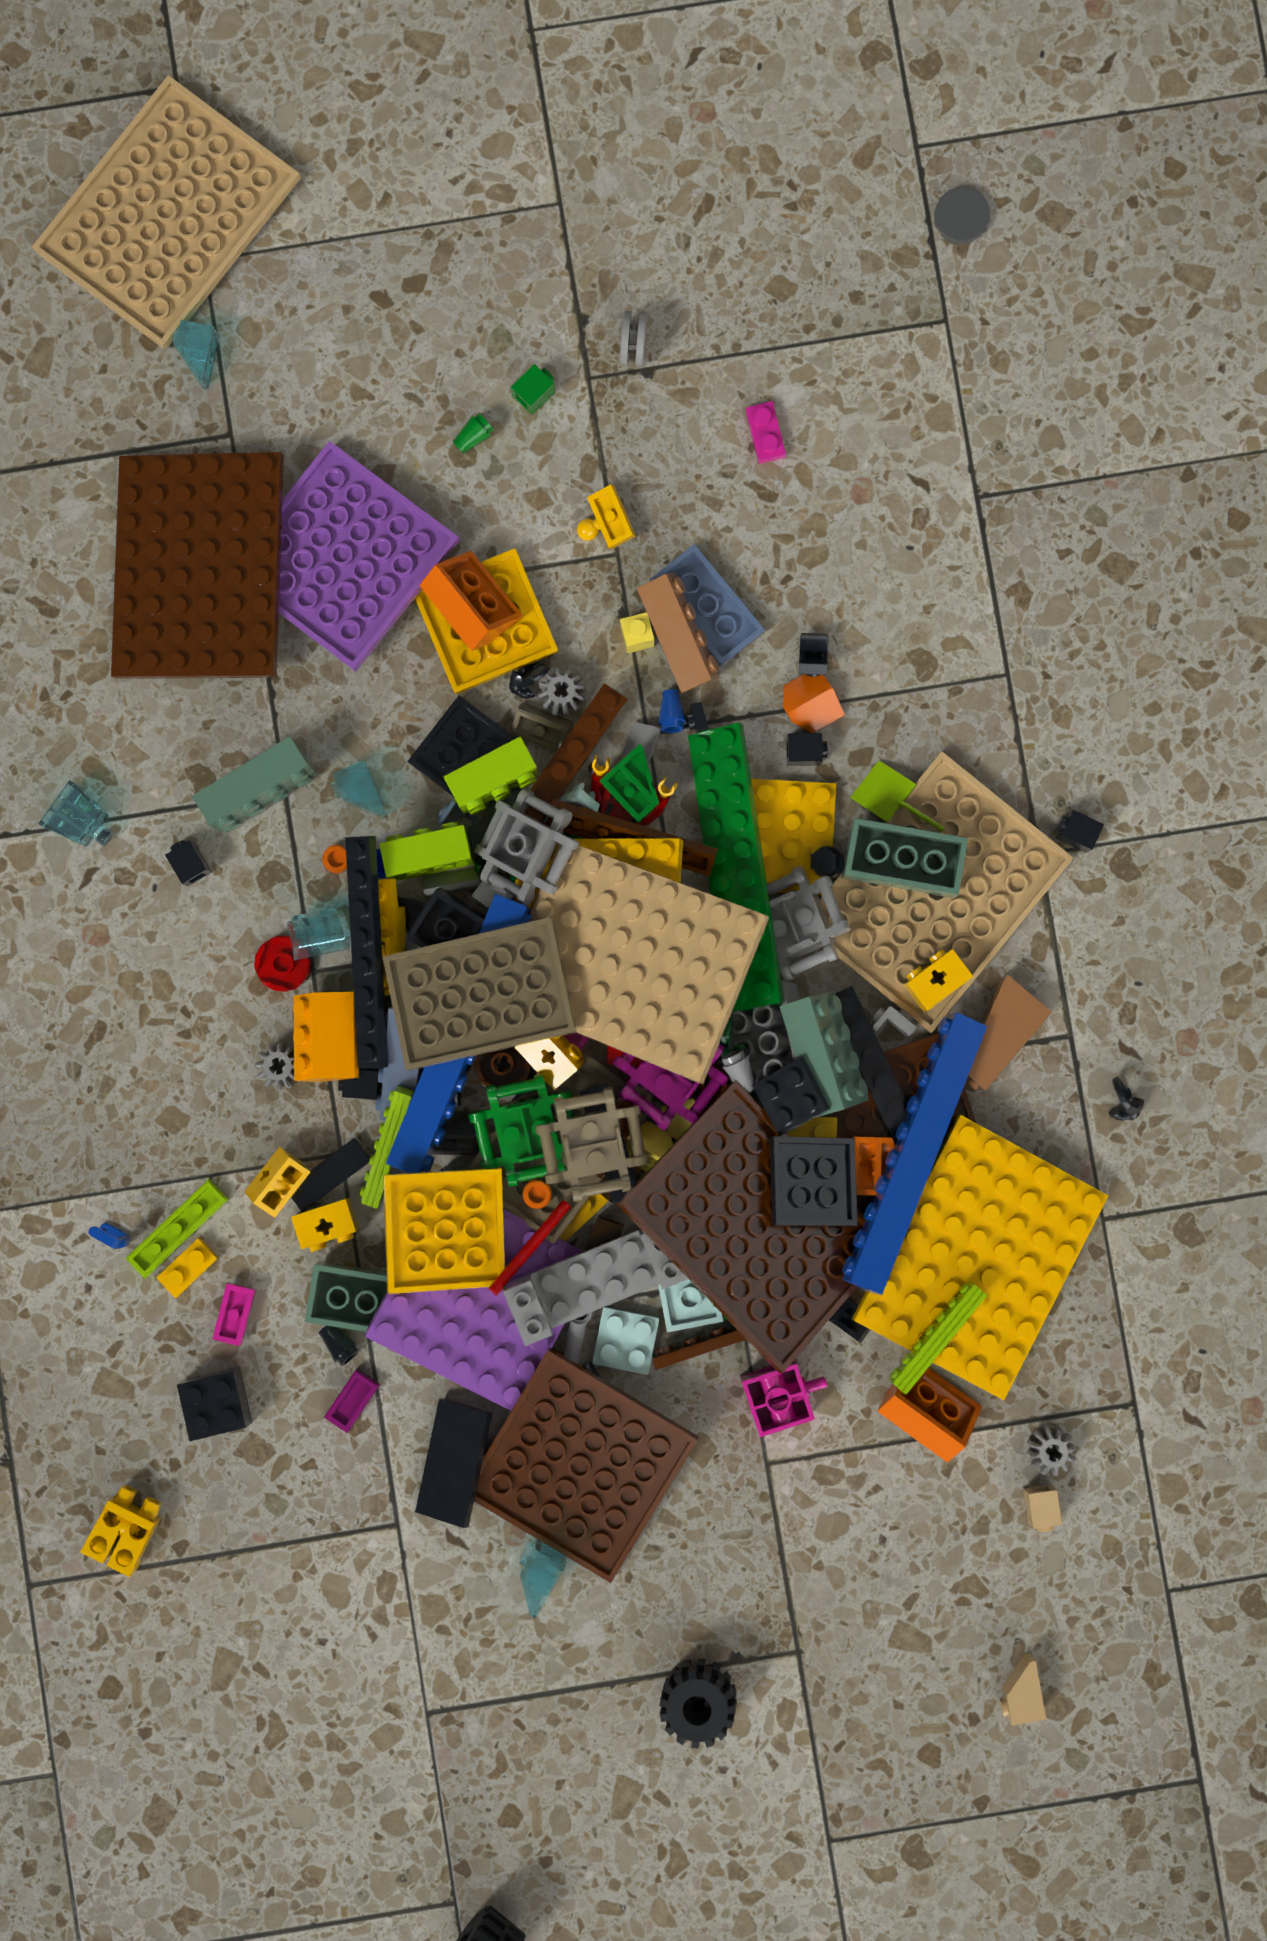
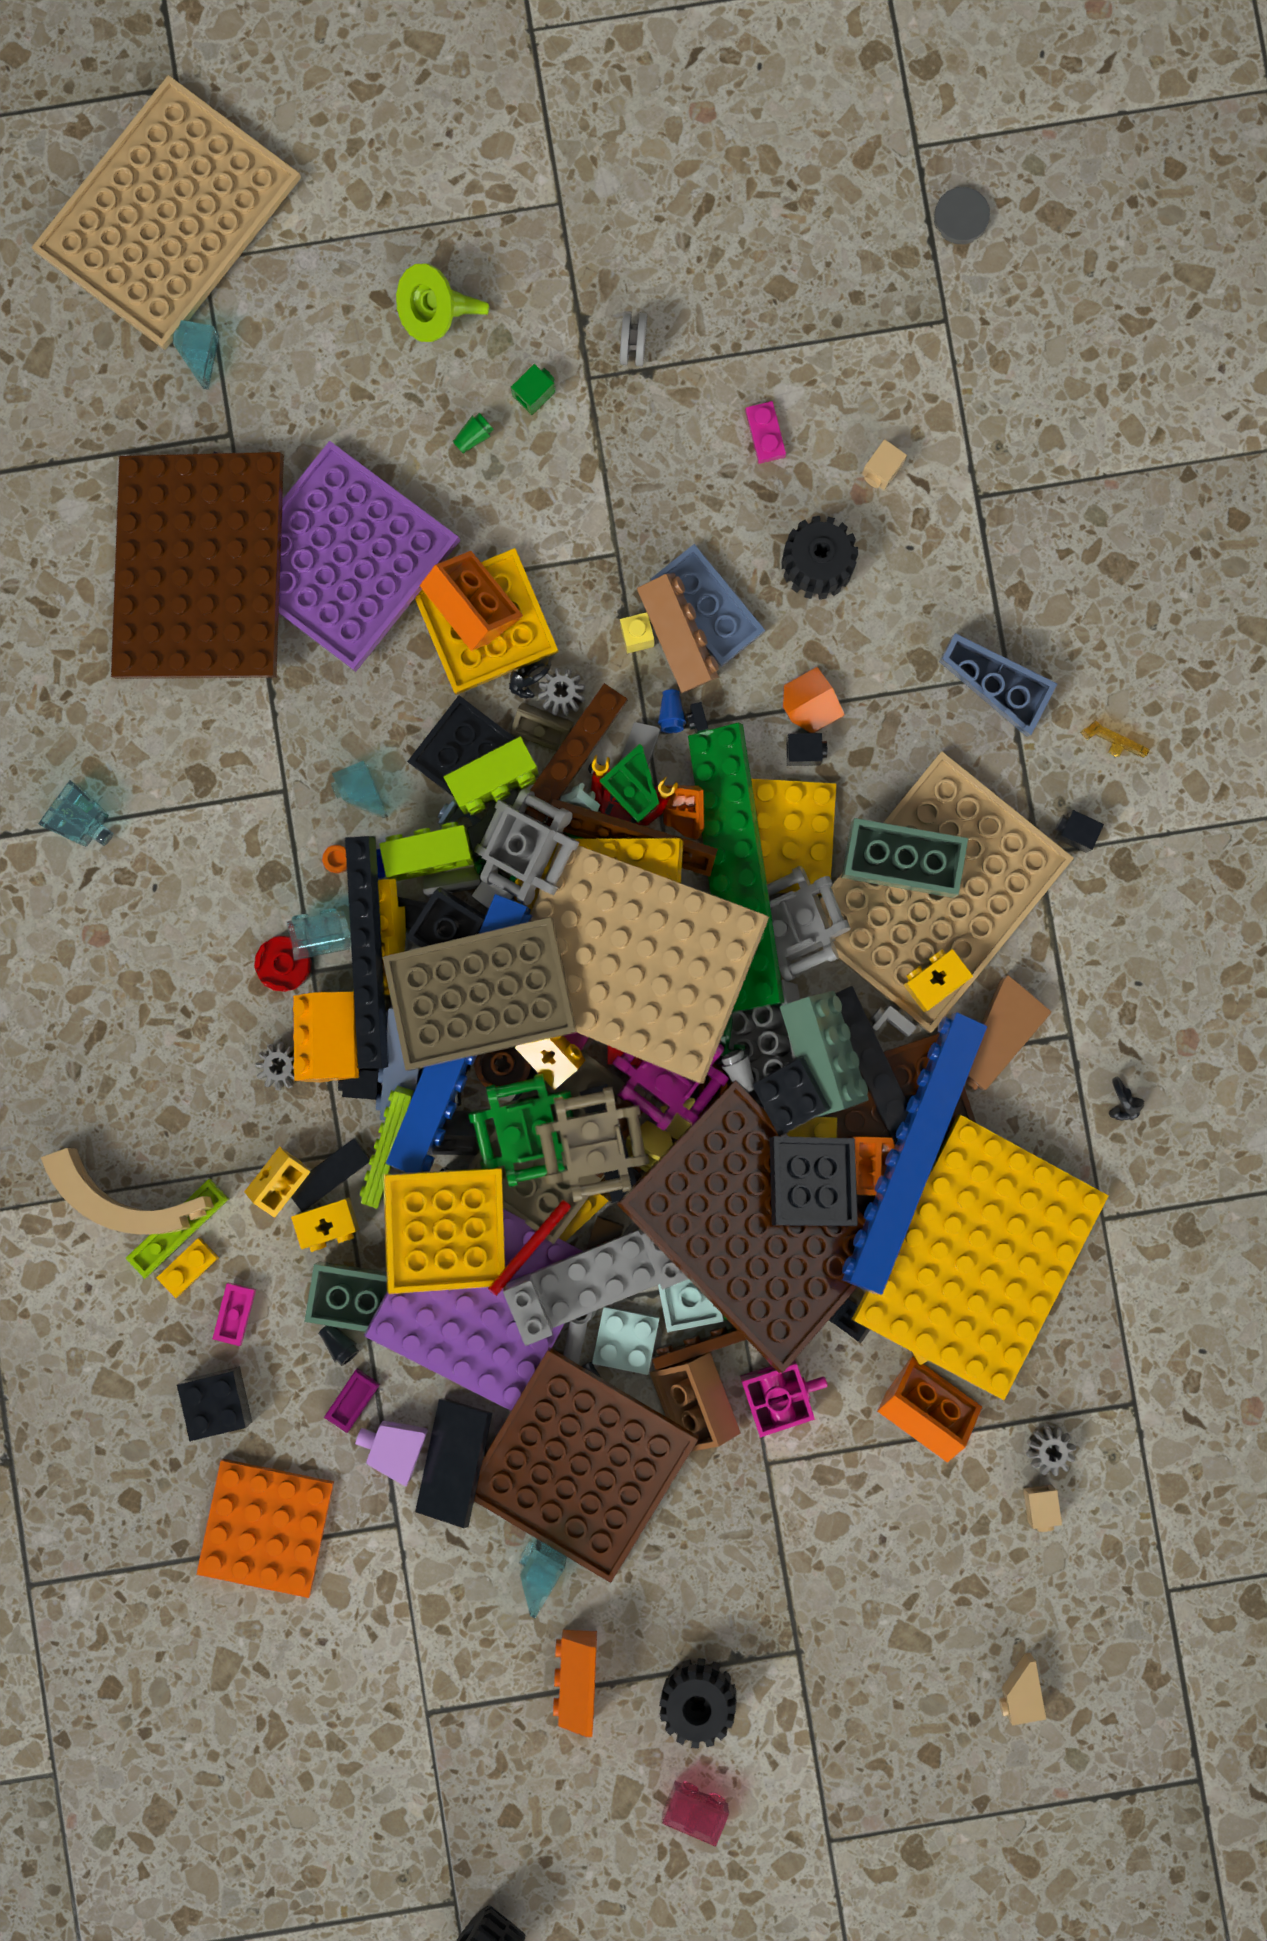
yellow hips [80,1485,162,1577] -> none
blue piece [88,1223,130,1249] -> none
black brick [165,840,212,887] -> none
sand green brick [192,736,317,833] -> none
orange tile [523,1179,552,1209] -> none
yellow plate [577,484,636,549] -> none
black bracket [799,633,828,677] -> none
black piece [810,846,845,878] -> none
lime piece [850,760,945,832] -> none
lime piece [888,1282,987,1394] -> none
none -> tan arch [41,1148,214,1234]
none -> orange plate [196,1459,334,1598]
none -> lavender torso [355,1421,428,1486]
none -> lime piece [396,264,489,342]
none -> orange slope [553,1630,597,1737]
none -> medium nougat slope [650,1352,741,1452]
none -> clear pink brick [662,1781,729,1847]
none -> orange slope [663,785,704,839]
none -> black wheel [781,516,858,600]
none -> tan brick [862,439,907,490]
none -> sand blue wedge [939,633,1057,737]
none -> clear yellow piece [1080,720,1150,758]

